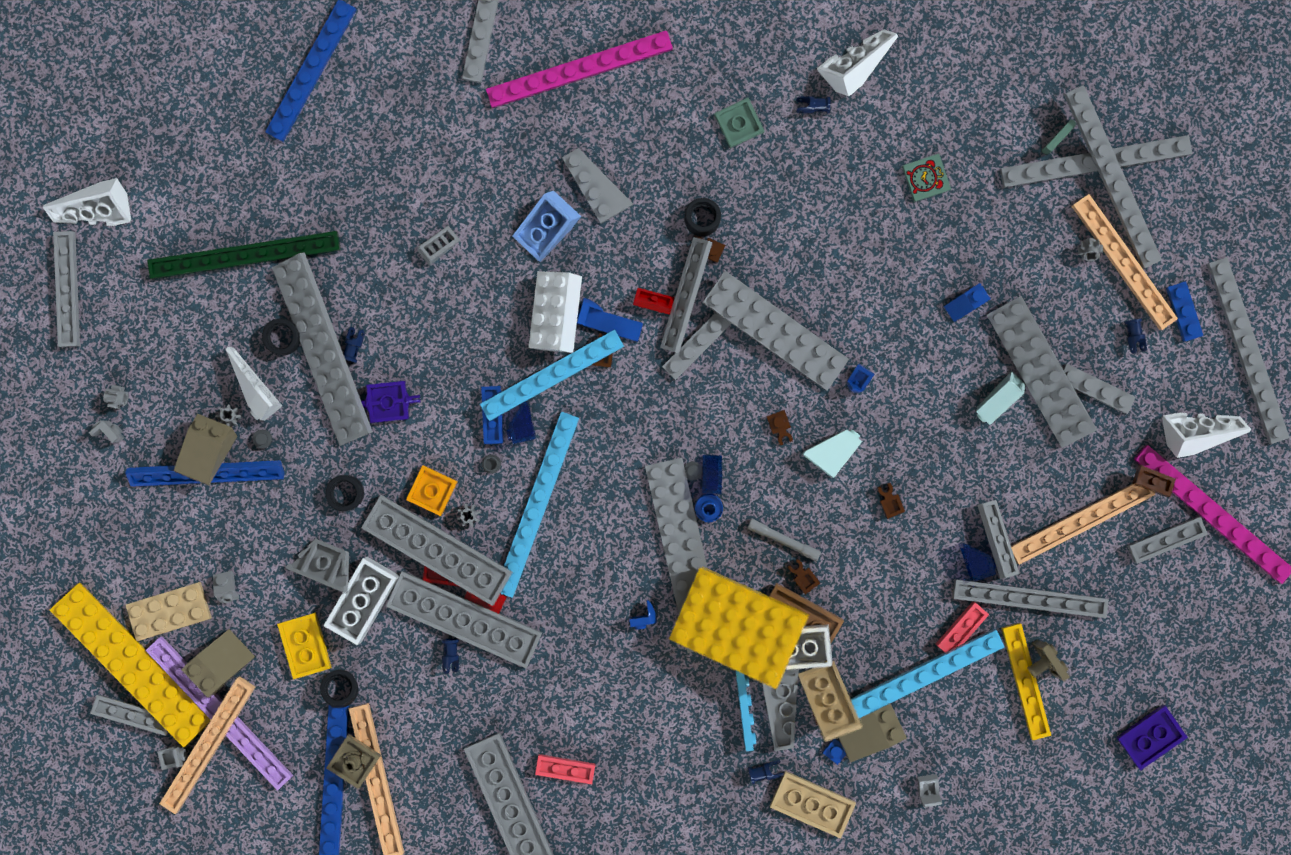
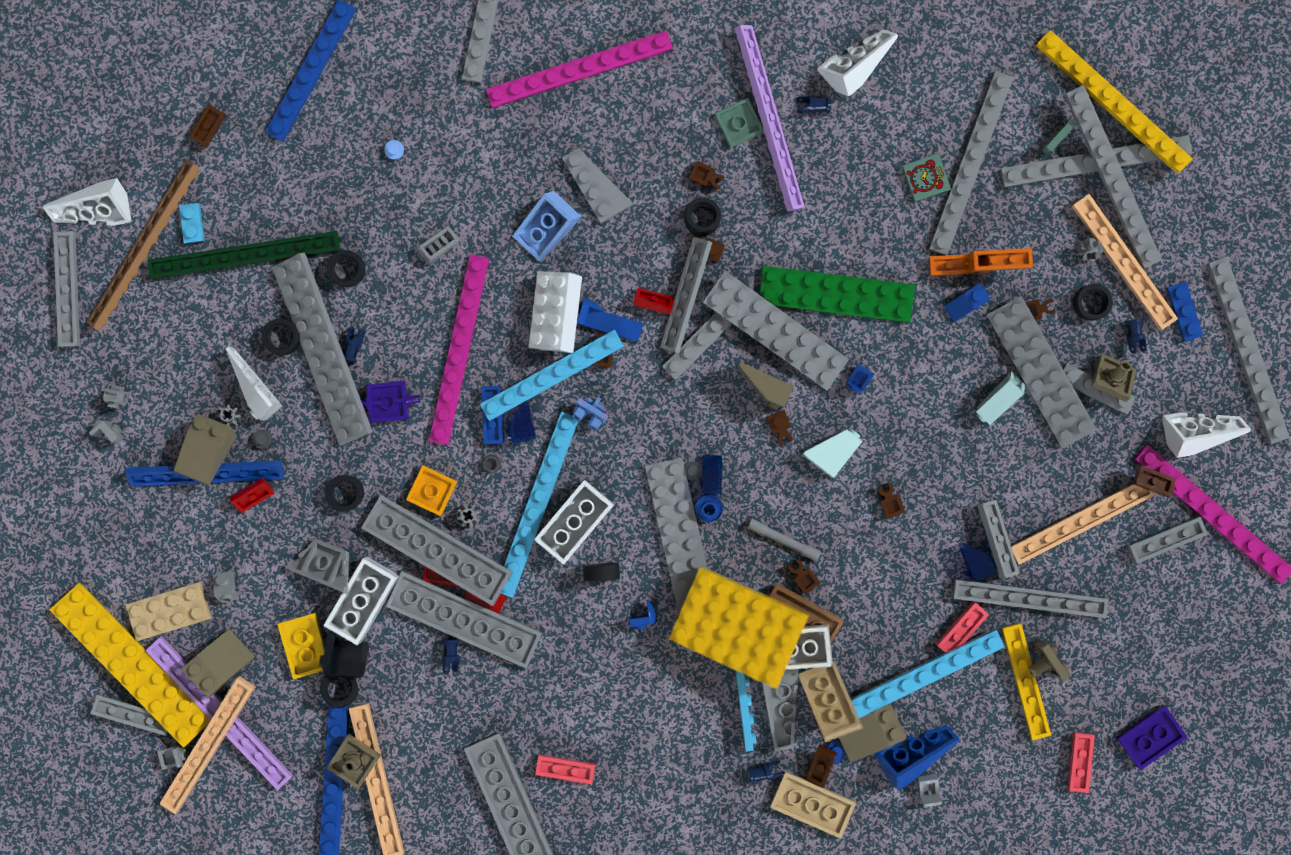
none -> medium nougat plate [87,159,200,331]
none -> medium azure plate [179,203,205,244]
none -> reddish brown plate [189,104,227,148]
none -> red plate [230,478,275,513]
none -> black bracket [319,631,369,678]
none -> black tyre [327,250,366,288]
none -> light blue plate [385,140,404,160]
none -> dark pink plate [429,254,489,445]
none -> white brick [534,480,614,564]
none -> medium blue hips [572,397,608,431]
none -> black tyre [583,563,620,582]
none -> reddish brown plate [689,161,725,190]
none -> lavender plate [735,25,805,212]
none -> dark tan slope [737,362,794,410]
none -> green plate [759,266,915,323]
none -> reddish brown plate [806,745,837,788]
none -> blue wedge [874,725,960,790]
none -> light grey plate [928,71,1013,255]
none -> orange bracket [928,248,1033,276]
none -> reddish brown plate [1025,299,1056,320]
none -> yellow plate [1036,30,1193,174]
none -> coral plate [1067,732,1095,793]
none -> black tyre [1073,284,1113,321]
none -> dark tan plate [1091,354,1137,402]

